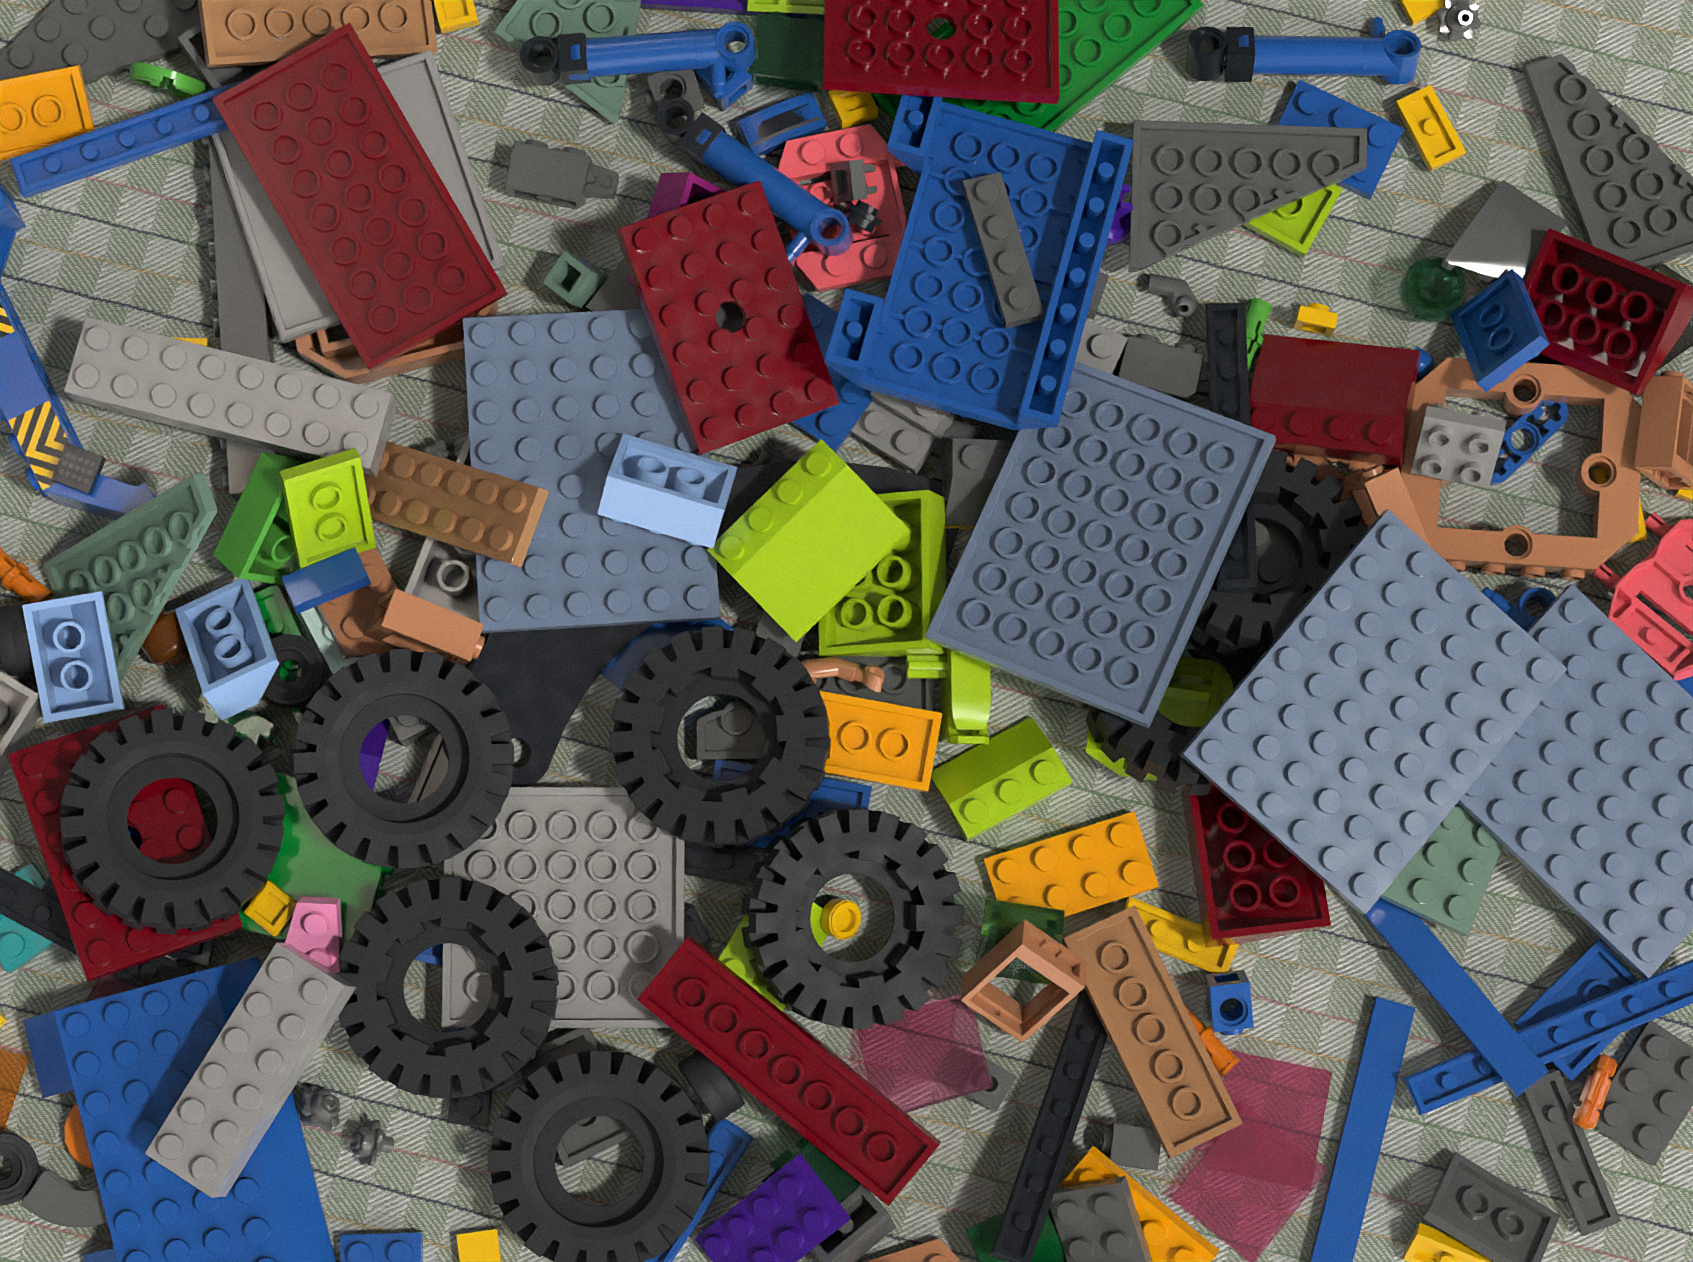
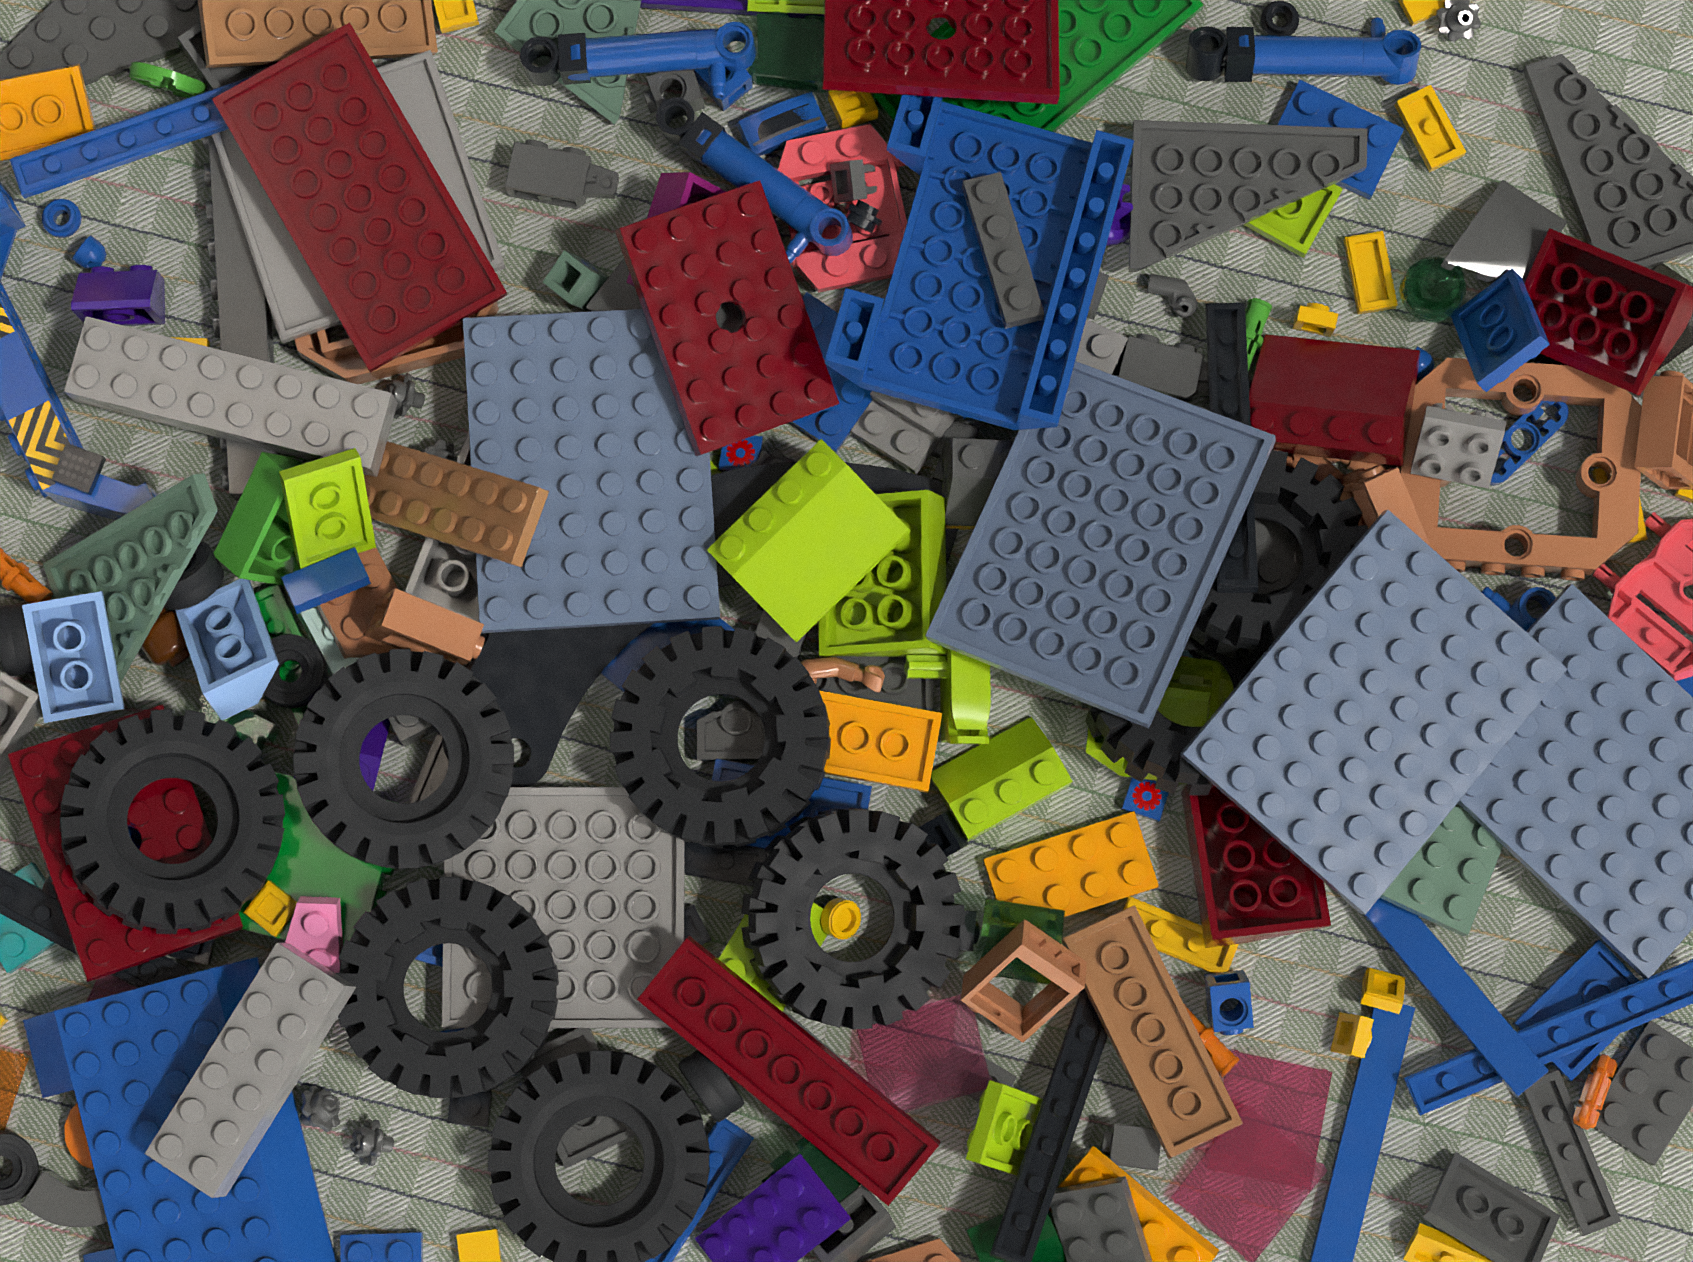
light blue slope [597,433,738,548] -> none
none -> blue plate [42,199,82,238]
none -> dark purple slope [71,265,165,326]
none -> blue hinge [72,235,107,270]
none -> black tyre [164,542,224,610]
none -> dark grey plant [385,373,425,419]
none -> tile [718,435,763,472]
none -> black plate [918,810,969,857]
none -> black plate [954,910,980,952]
none -> lime plate [966,1080,1043,1176]
none -> tile [1121,778,1169,822]
none -> black plate [1260,1,1299,36]
none -> yellow plate [1330,1012,1374,1058]
none -> yellow tile [1343,231,1398,315]
none -> yellow tile [1360,967,1406,1014]

